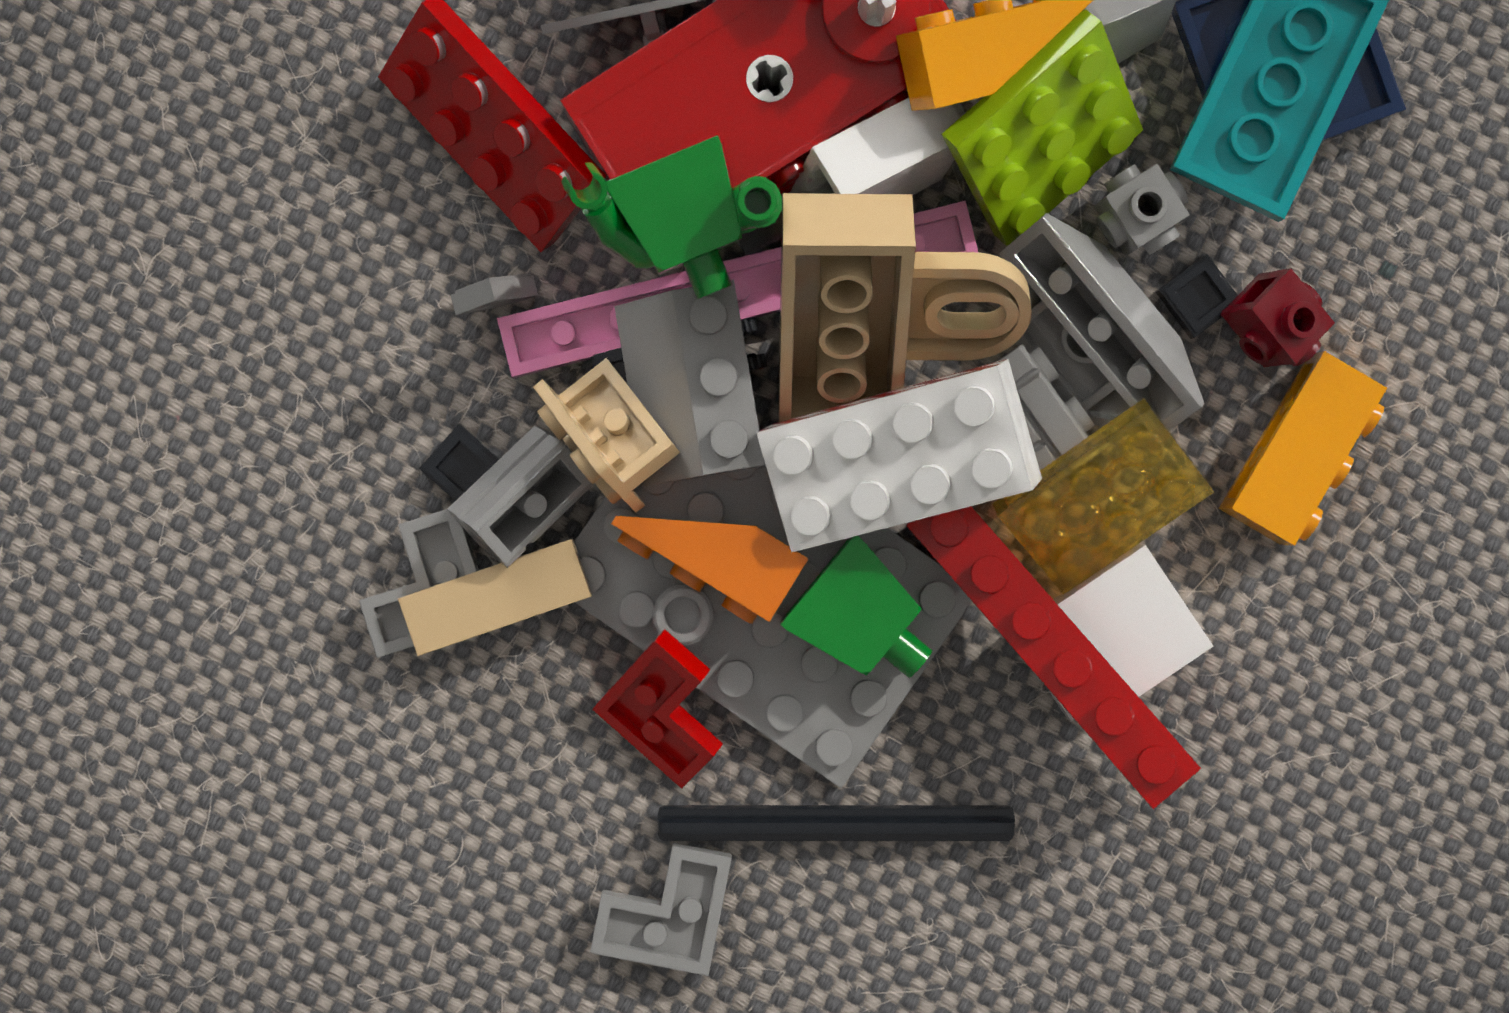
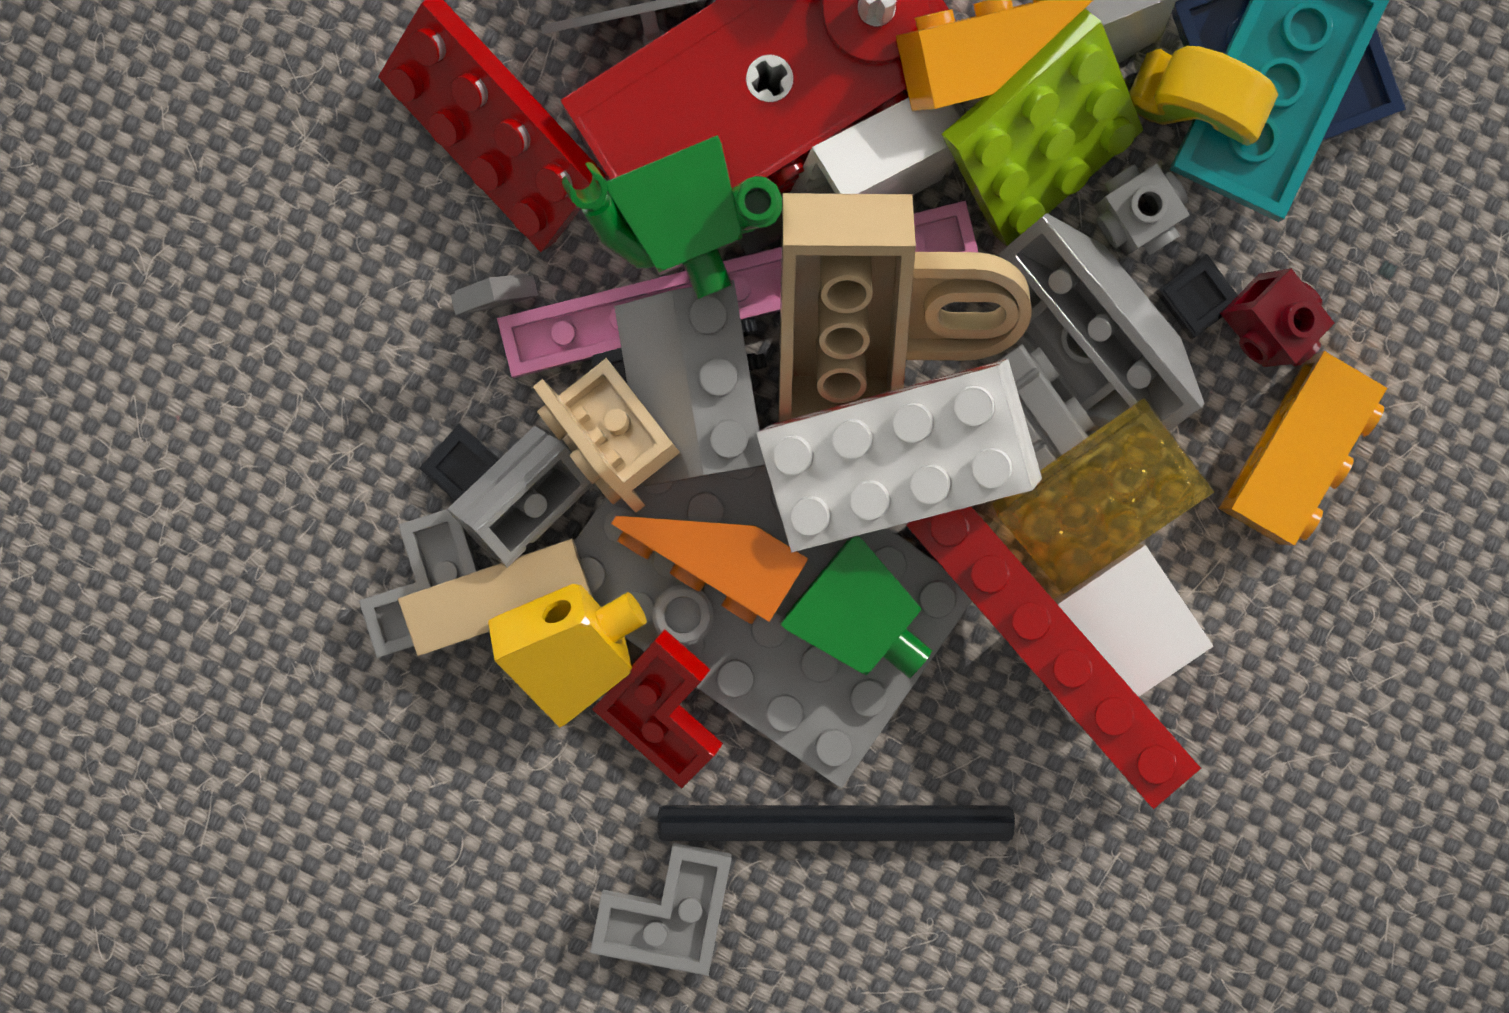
none -> yellow torso [488,584,647,728]
none -> yellow animal [1129,46,1278,146]

